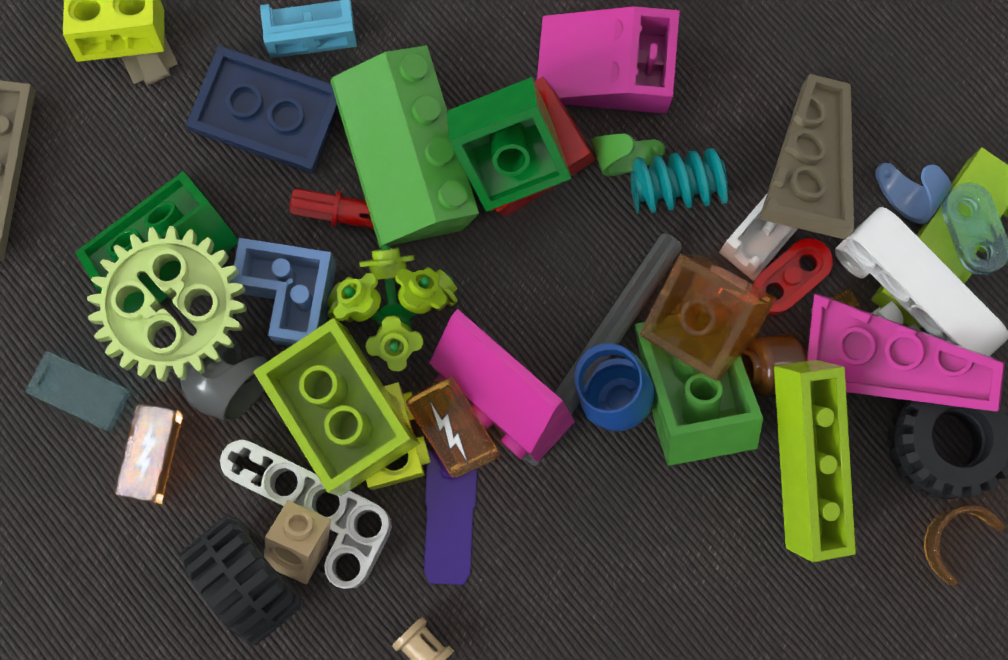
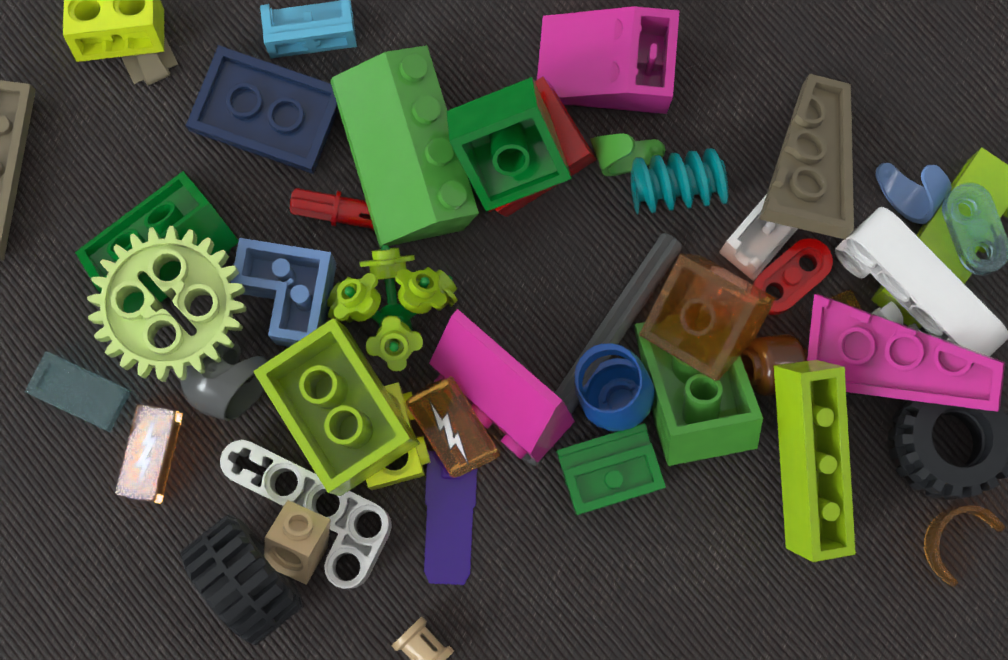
none -> green plate [556,423,666,516]

